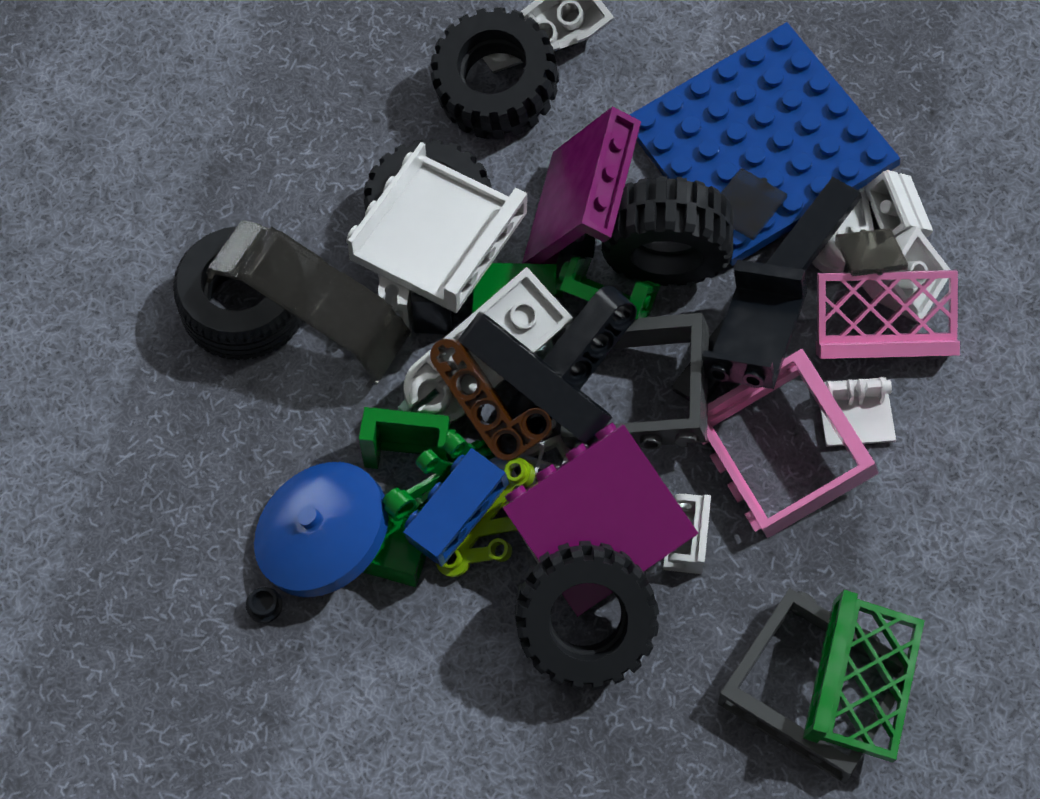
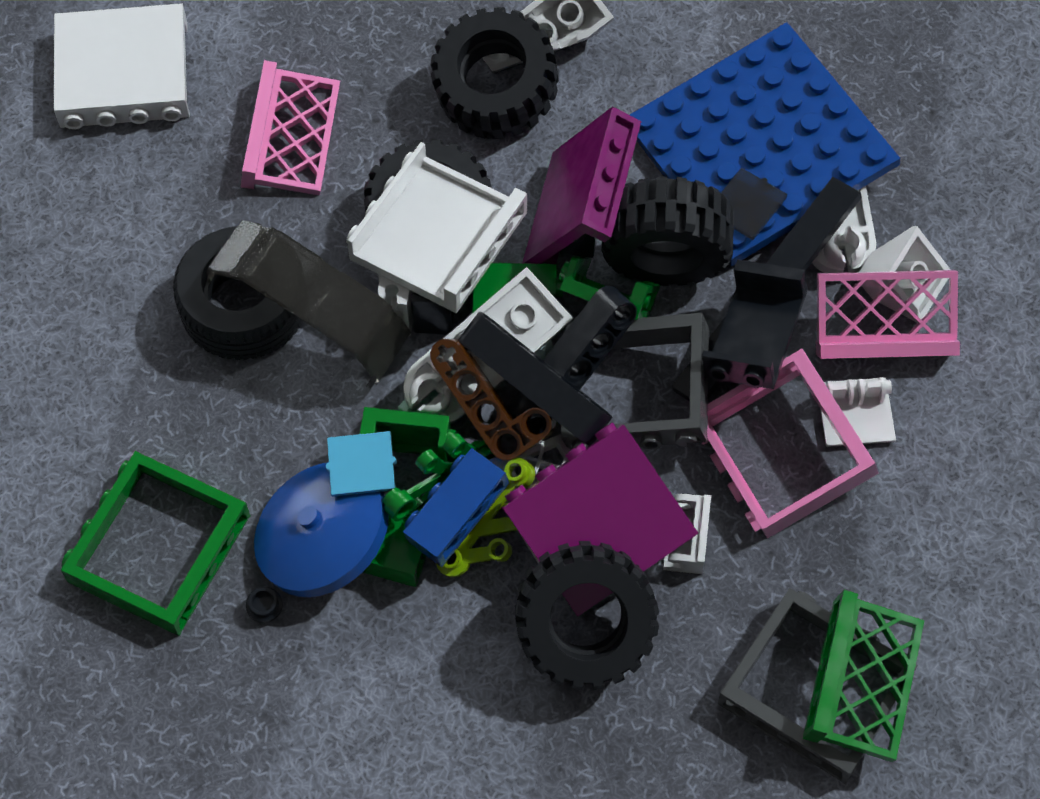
clear smoke piece [835,228,908,276] -> none
white brick [864,170,933,243] -> none
none -> white panel [54,3,190,129]
none -> green window [61,451,250,636]
none -> bright pink fence [241,60,340,195]
none -> medium azure piece [326,431,397,497]

